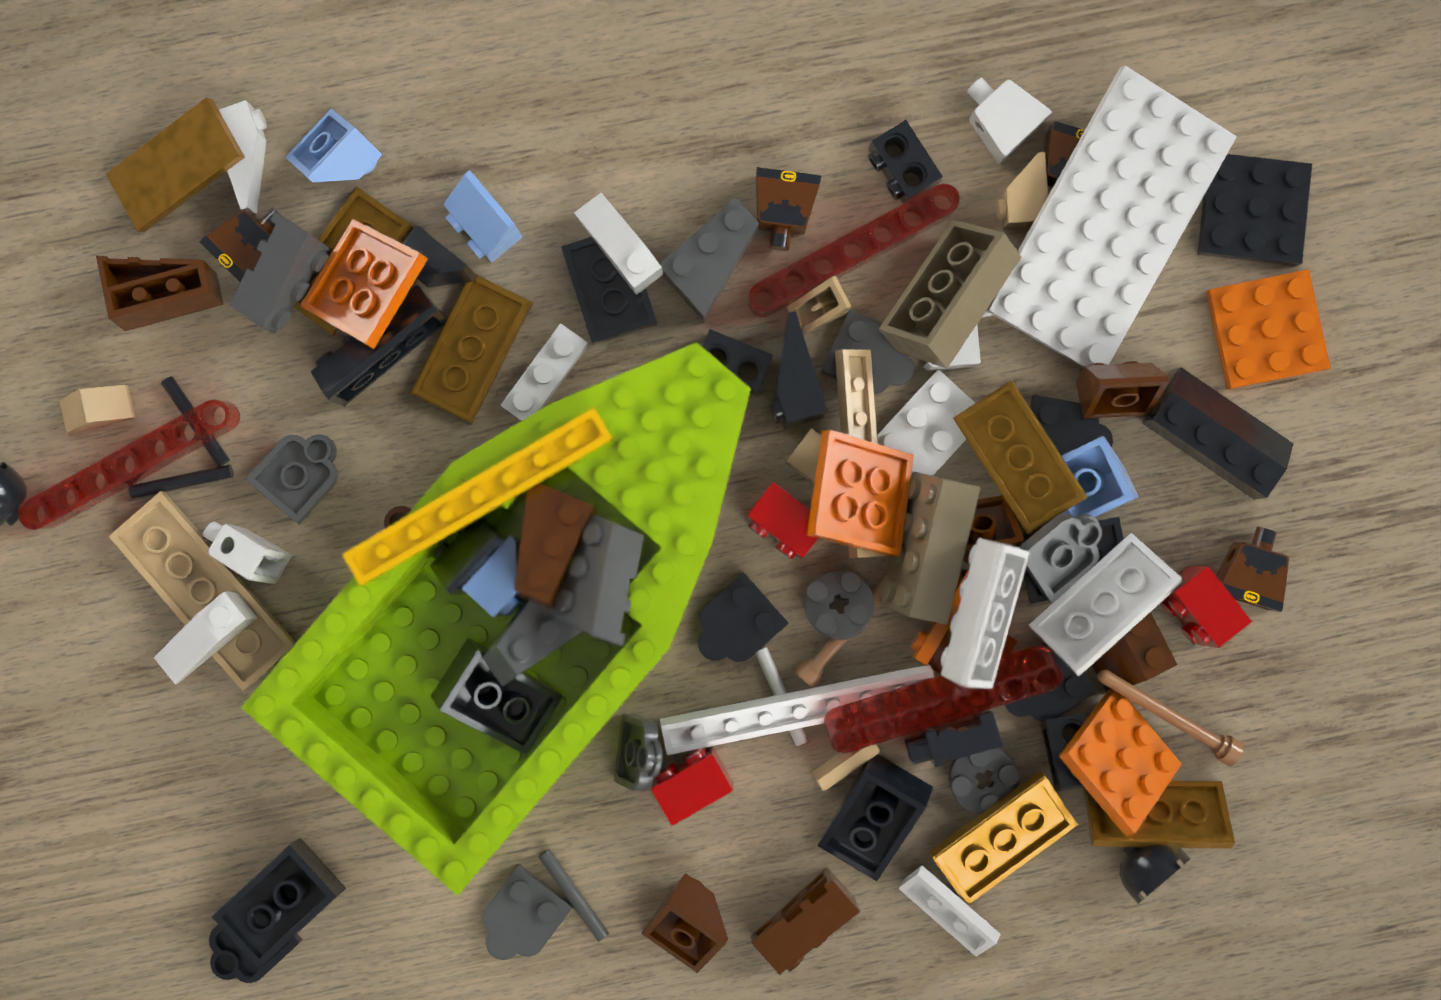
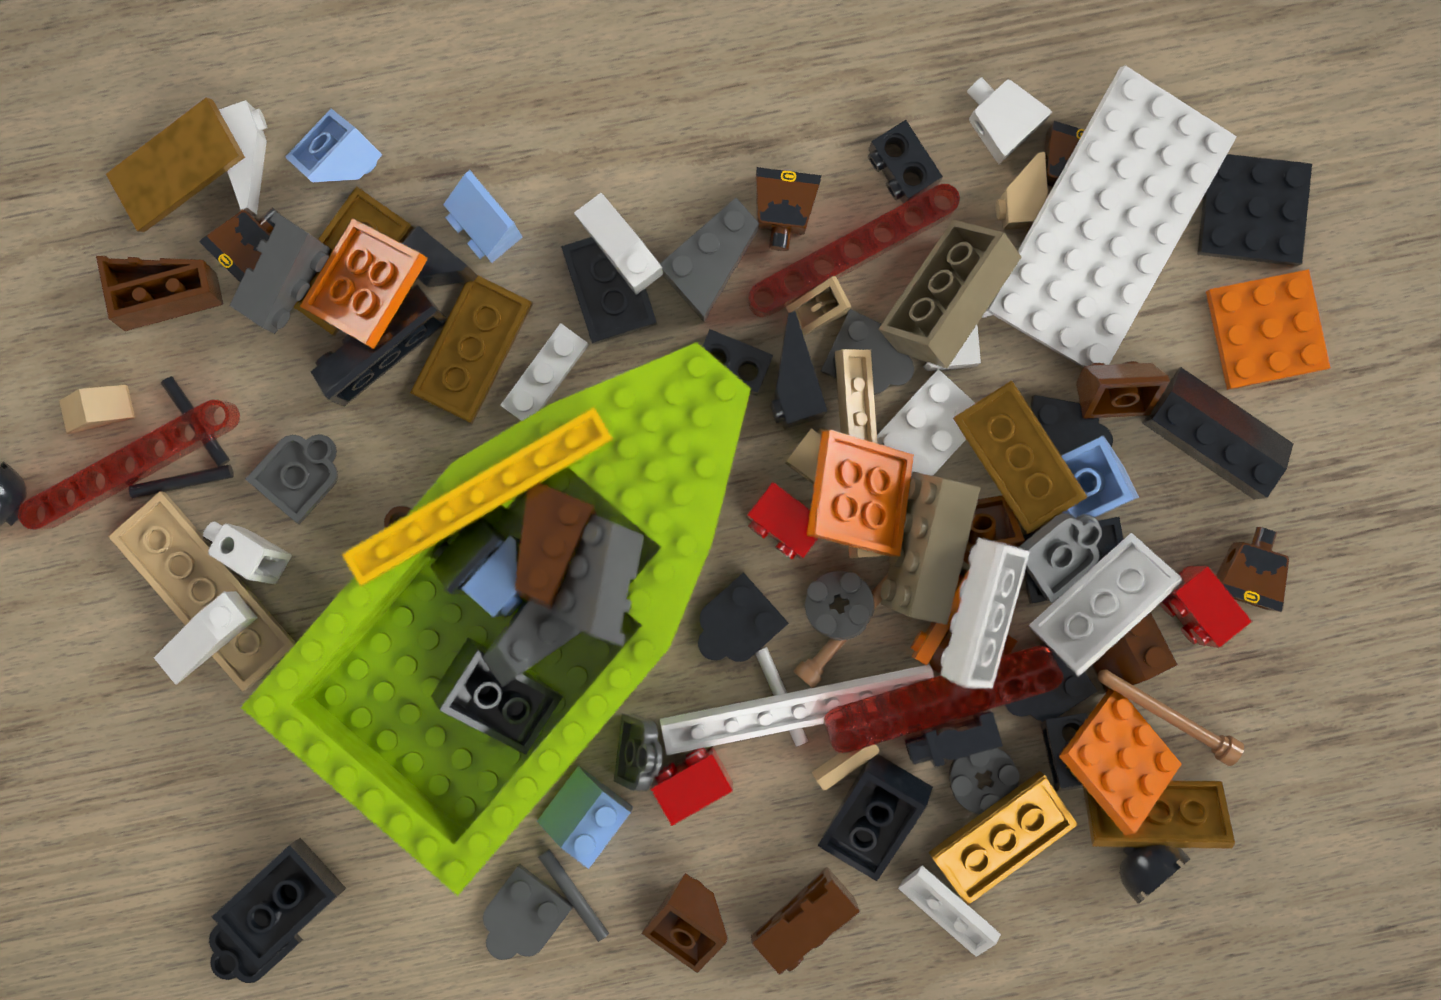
none -> slope [537,765,633,869]

